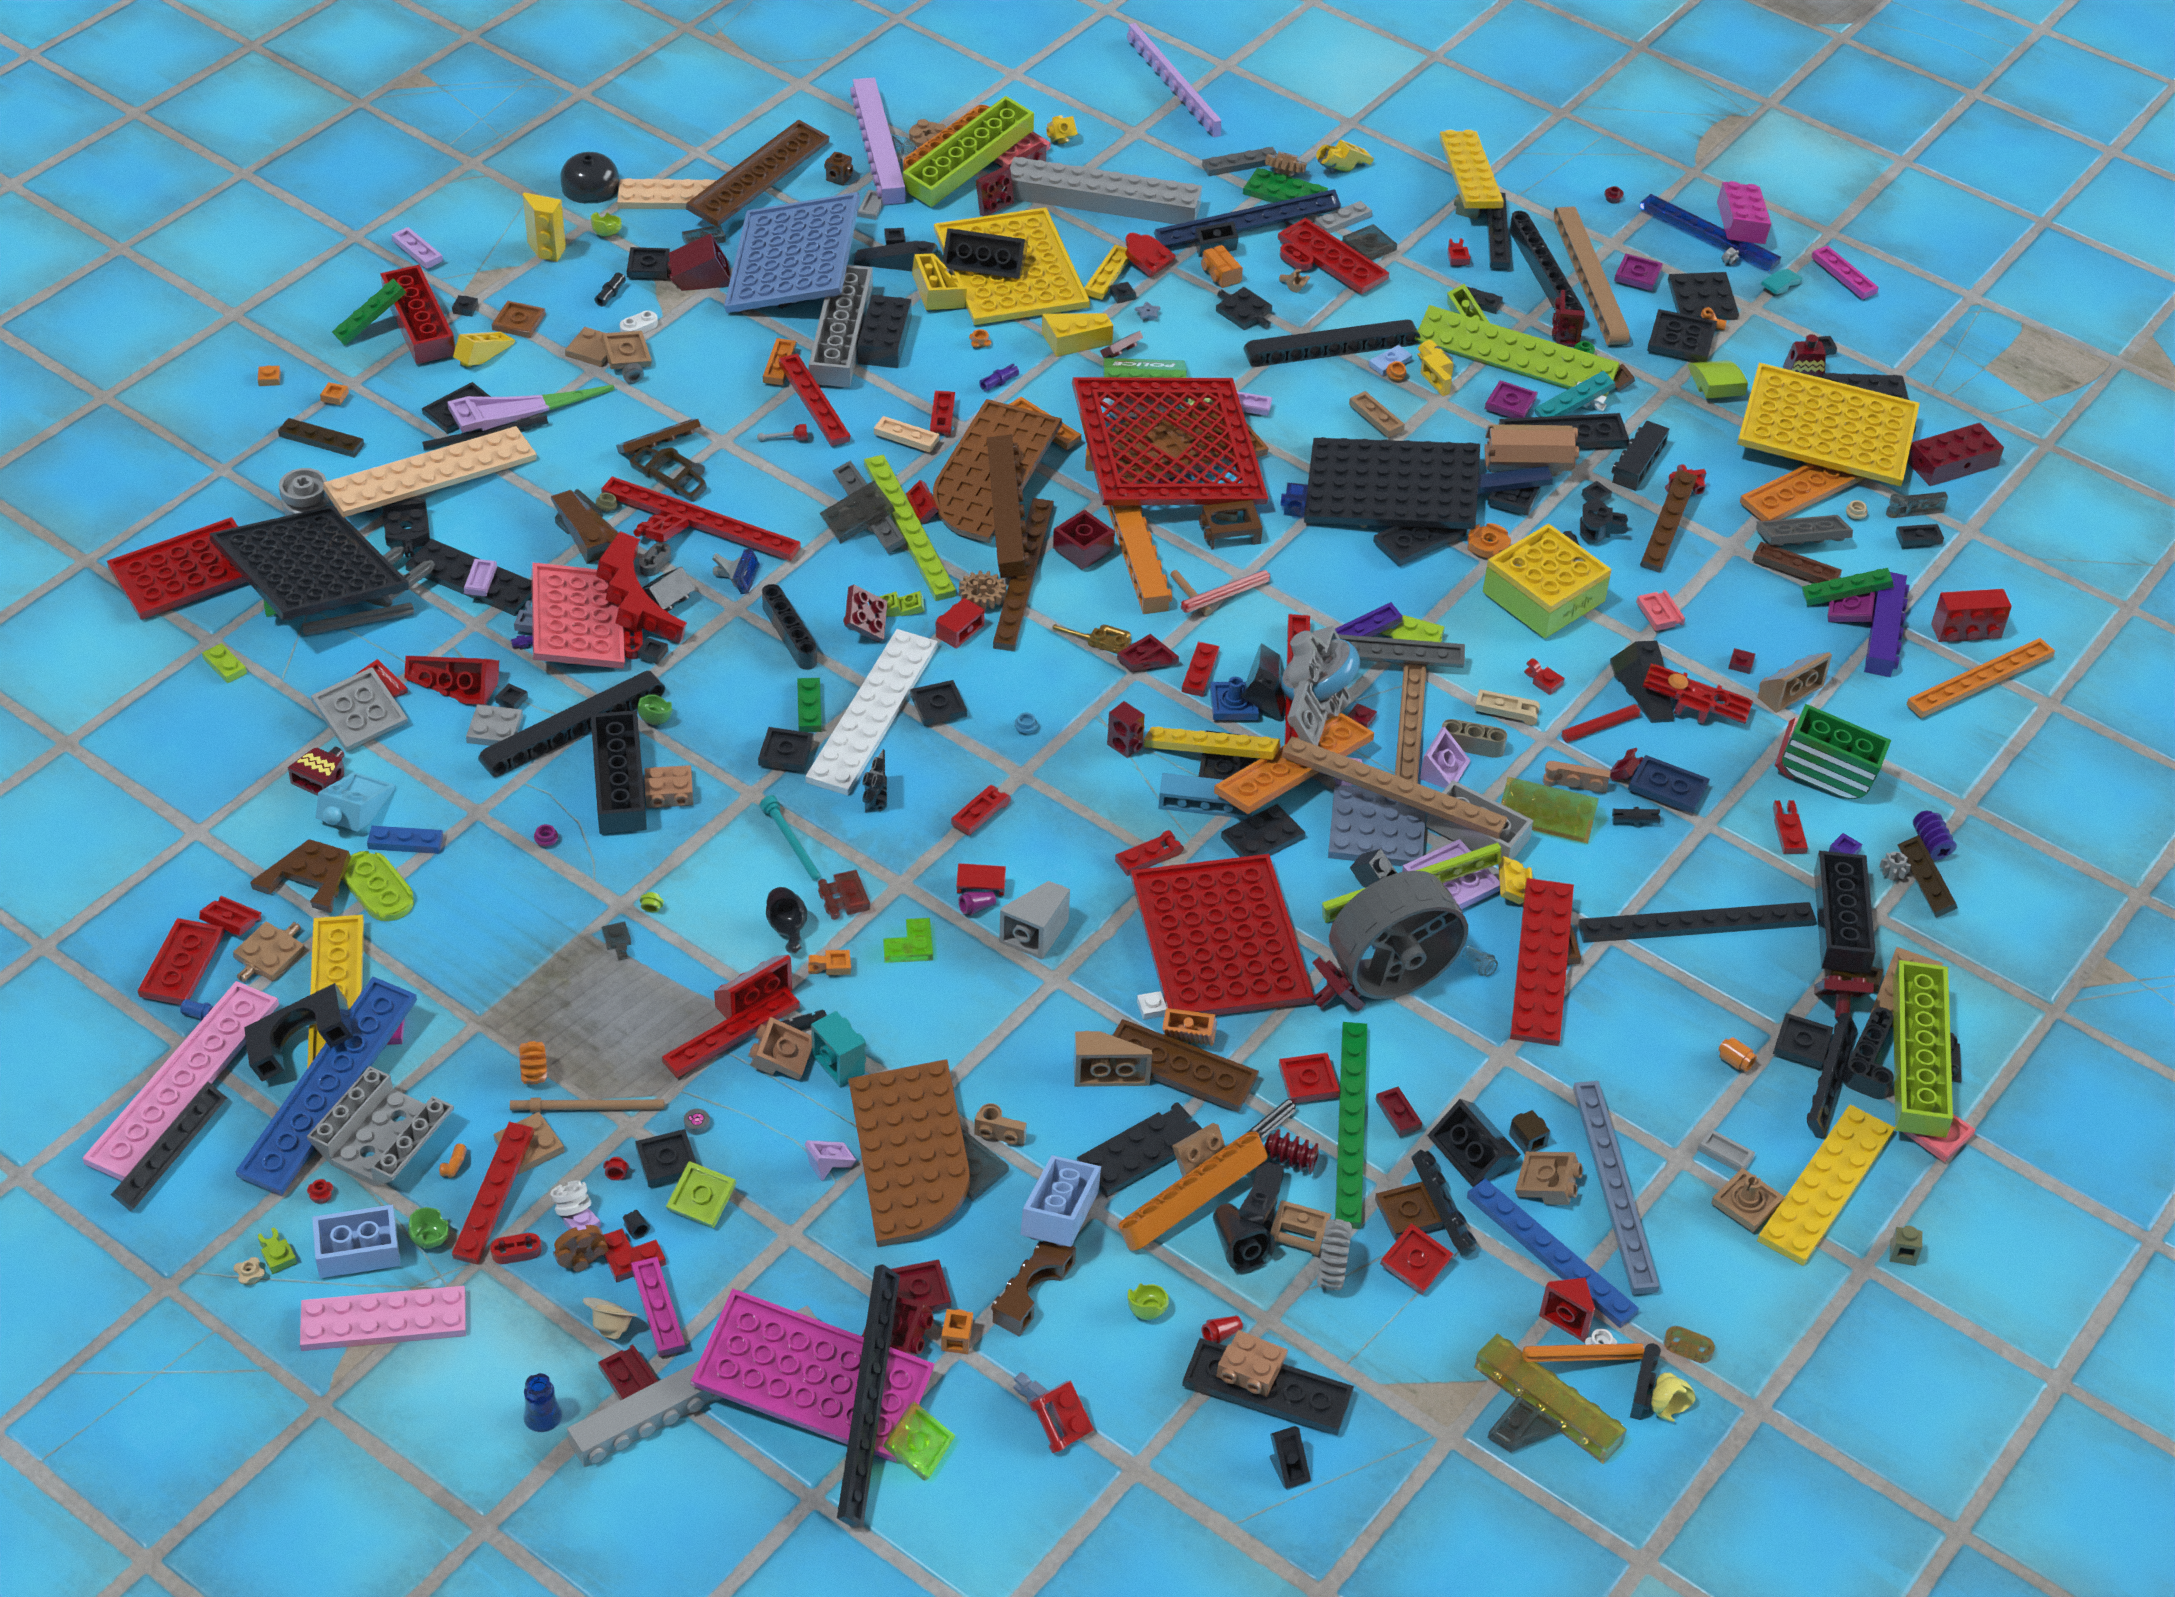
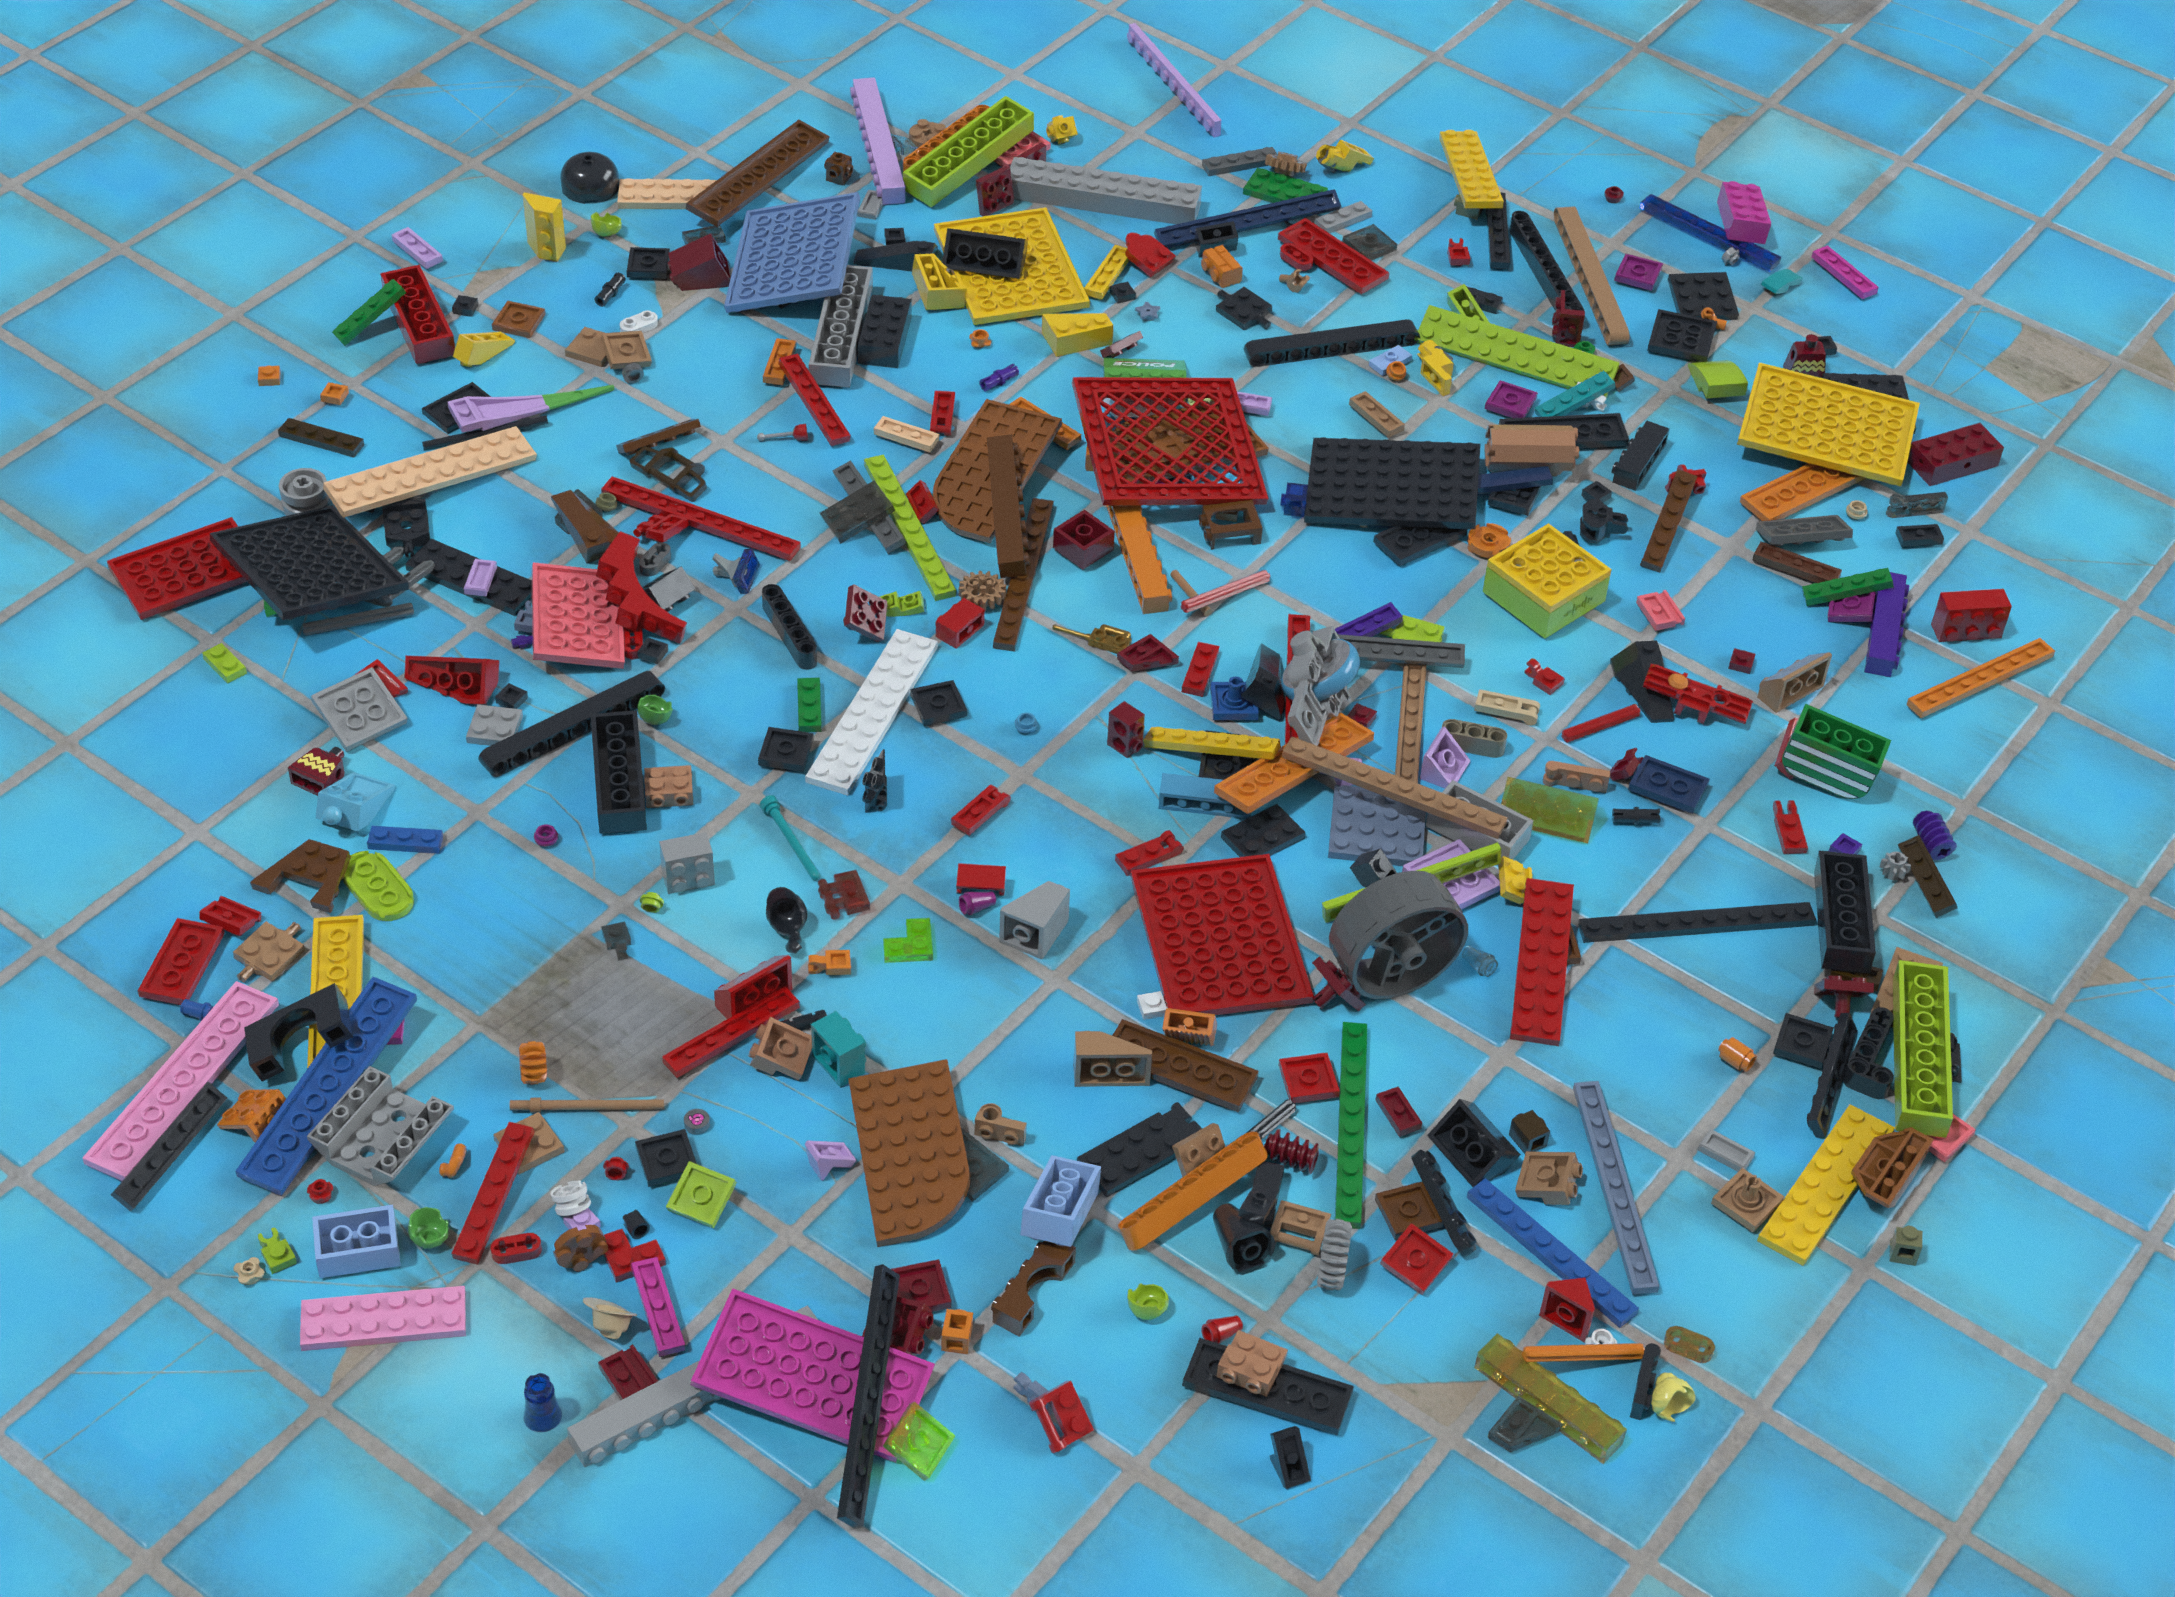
none -> orange bracket [217,1089,286,1143]
none -> light grey brick [659,832,715,894]
none -> dark orange wedge [1851,1127,1934,1208]

